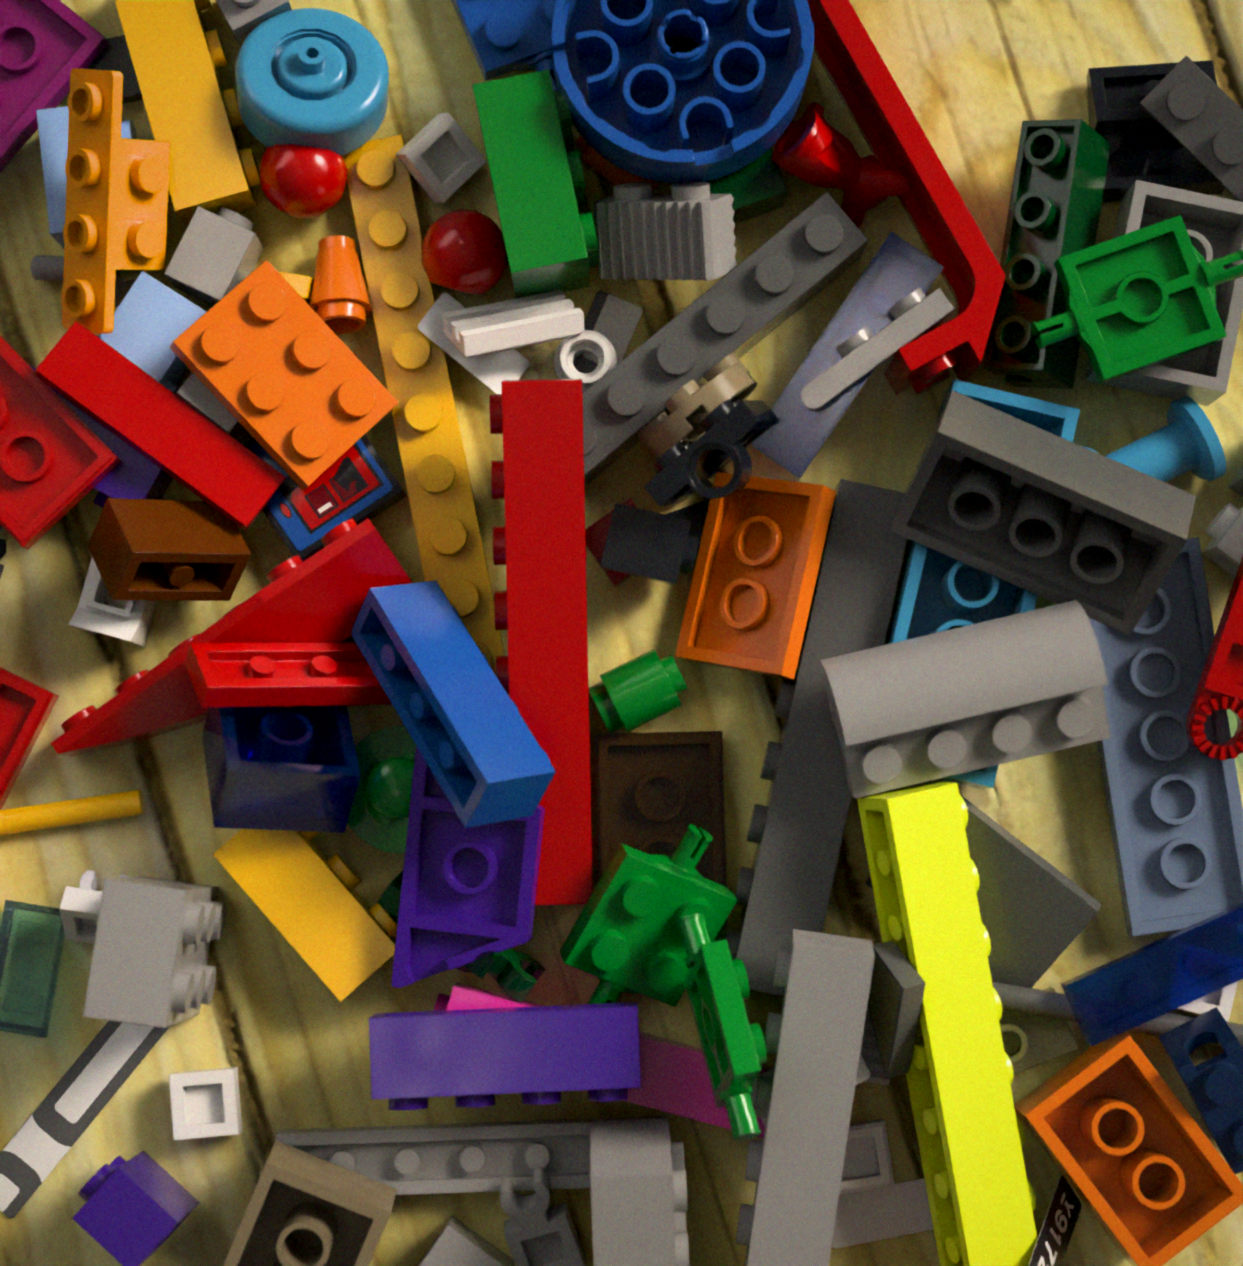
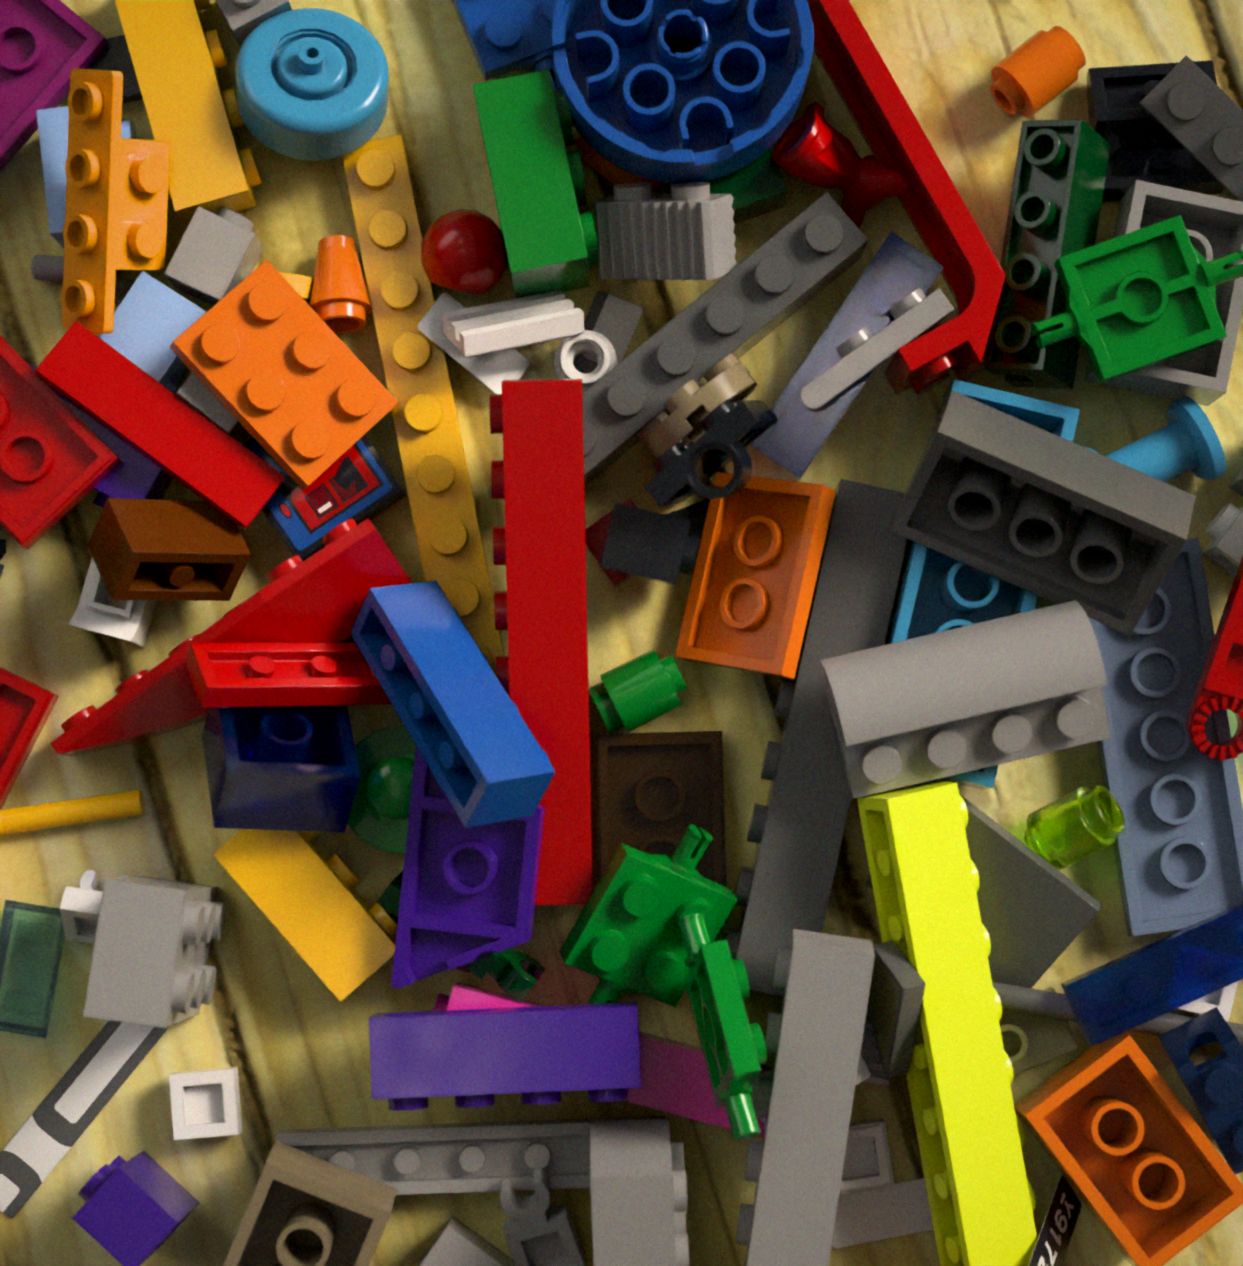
red piece [260,144,348,219] -> none
white plate [395,112,487,203] -> none
none -> orange brick [990,26,1086,118]
none -> clear neon green brick [1024,786,1125,870]

